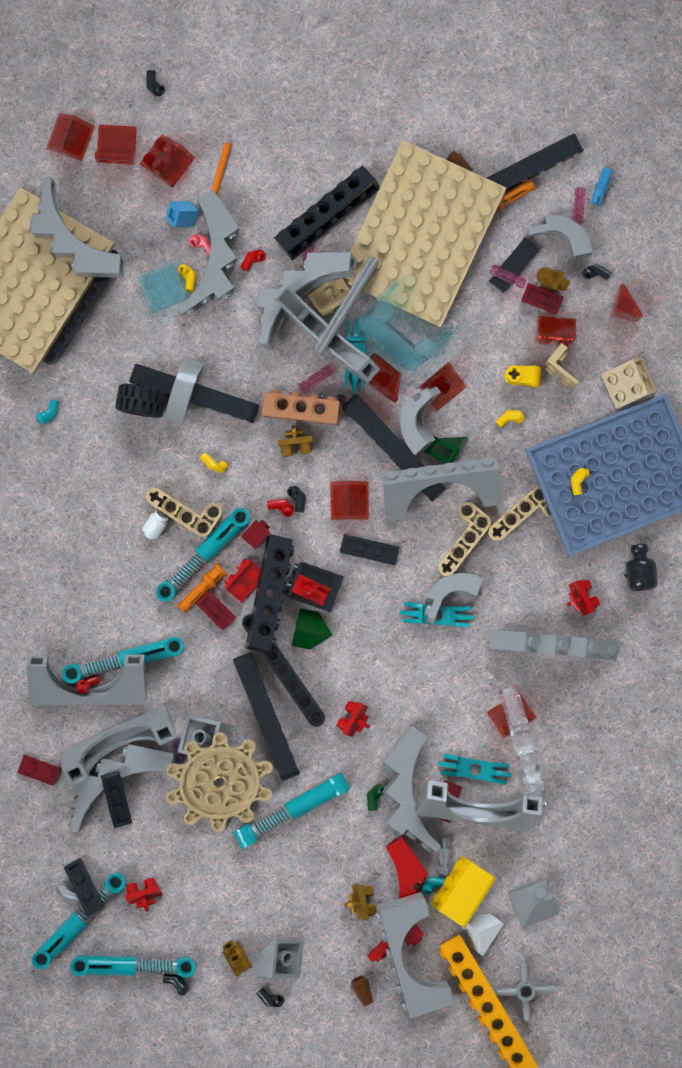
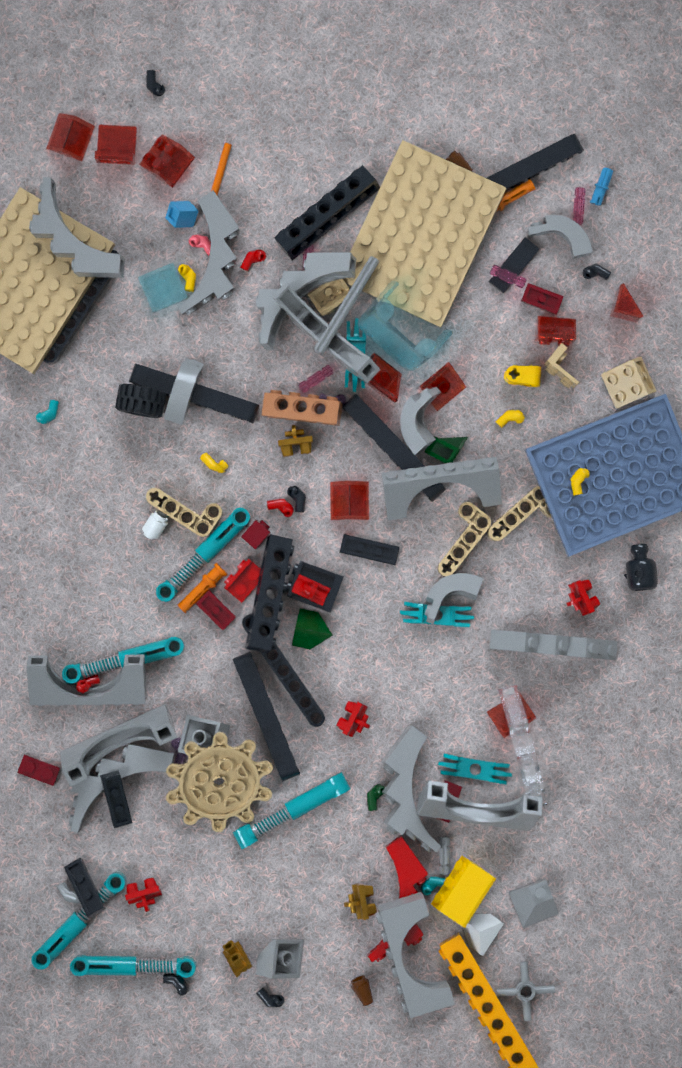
pearl gold hips [537,267,570,291] -> none

